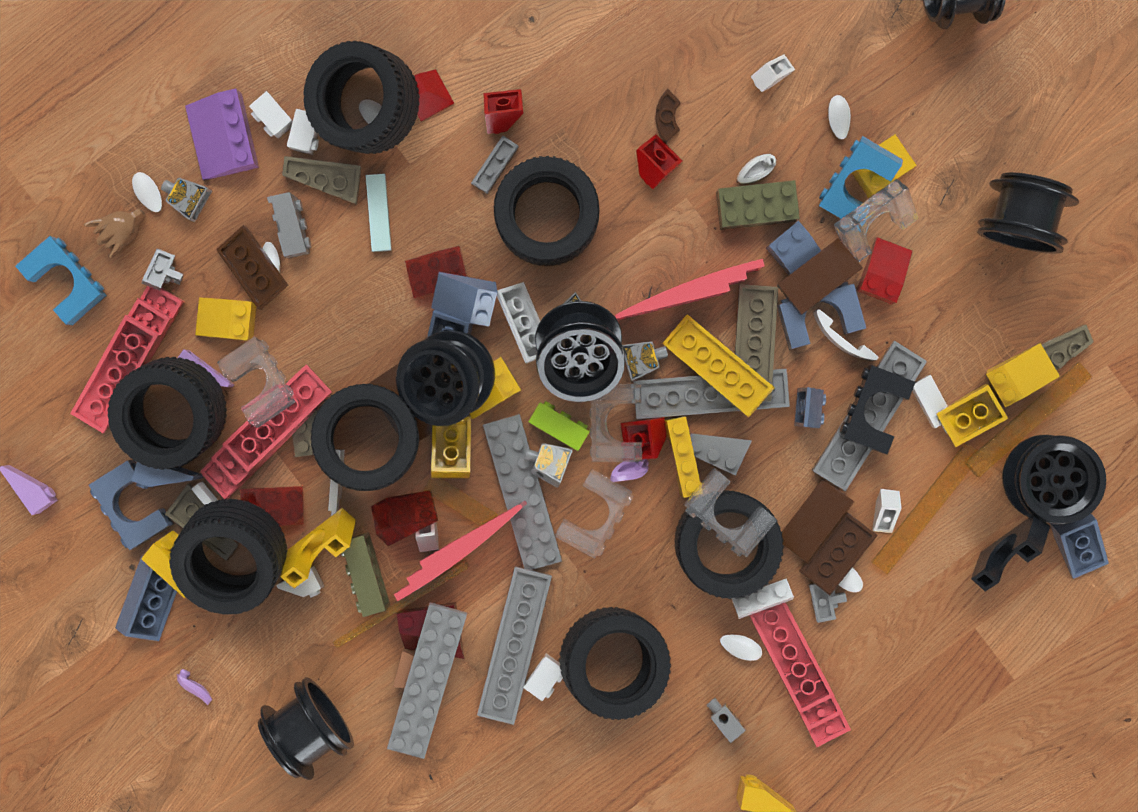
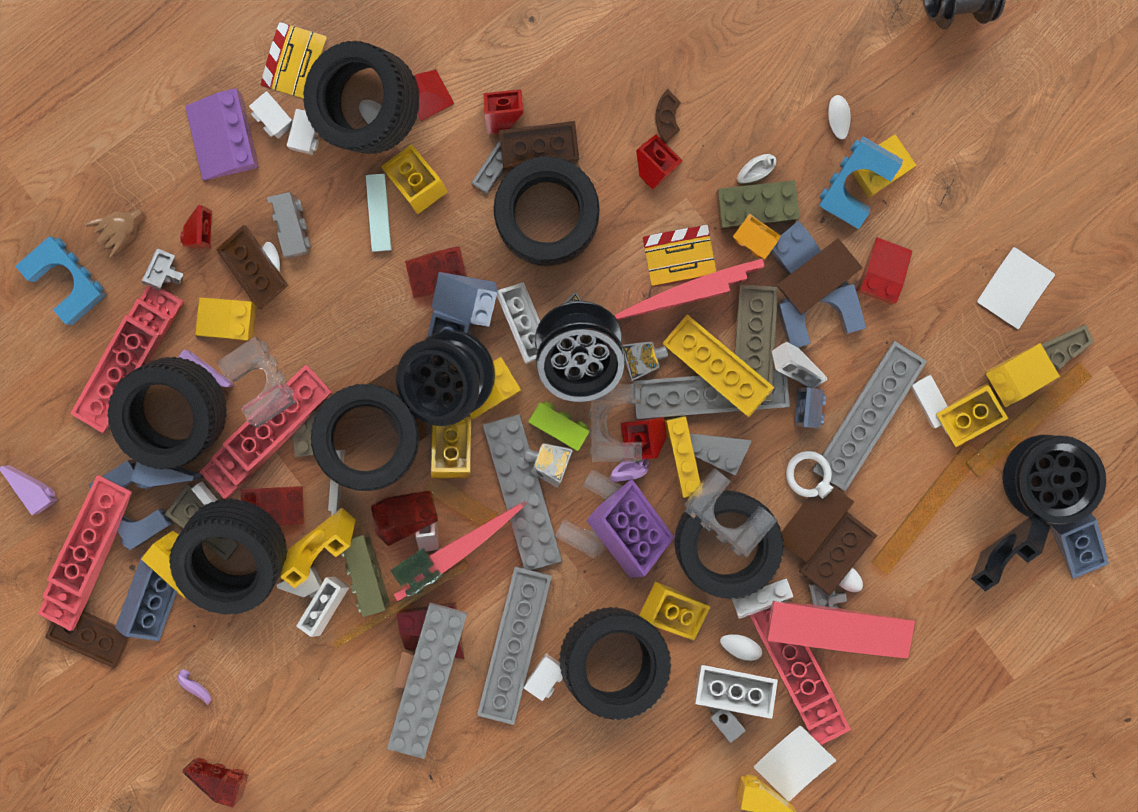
white arm [132,172,162,212] -> none
torso [161,178,212,222] -> none
black wheel [258,677,354,780] -> none
dark tan wing [282,156,362,205] -> none
white slope [751,54,795,92] -> none
white slope [813,309,879,361] -> none
clear arch [834,179,919,262] -> none
black arch [840,365,916,455] -> none
white slope [873,489,902,533] -> none
black wheel [977,172,1079,254] -> none
none -> coral slope [38,475,132,631]
none -> reddish brown tile [45,611,130,669]
none -> red slope [180,205,212,249]
none -> clear red slope [182,758,249,808]
none -> yellow sticker [260,22,327,99]
none -> white brick [296,576,350,637]
none -> yellow slope [381,144,448,215]
none -> clear green plate [390,548,442,597]
none -> reddish brown tile [498,121,579,169]
none -> medium lavender slope [586,480,675,578]
none -> yellow slope [639,581,711,640]
none -> yellow sticker [643,225,716,286]
none -> white slope [695,665,778,719]
none -> light orange brick [733,214,781,260]
none -> white sticker [754,726,836,801]
none -> coral slope [766,601,915,658]
none -> white slope [772,342,827,388]
none -> white piece [786,451,833,499]
none -> white sticker [977,247,1055,329]

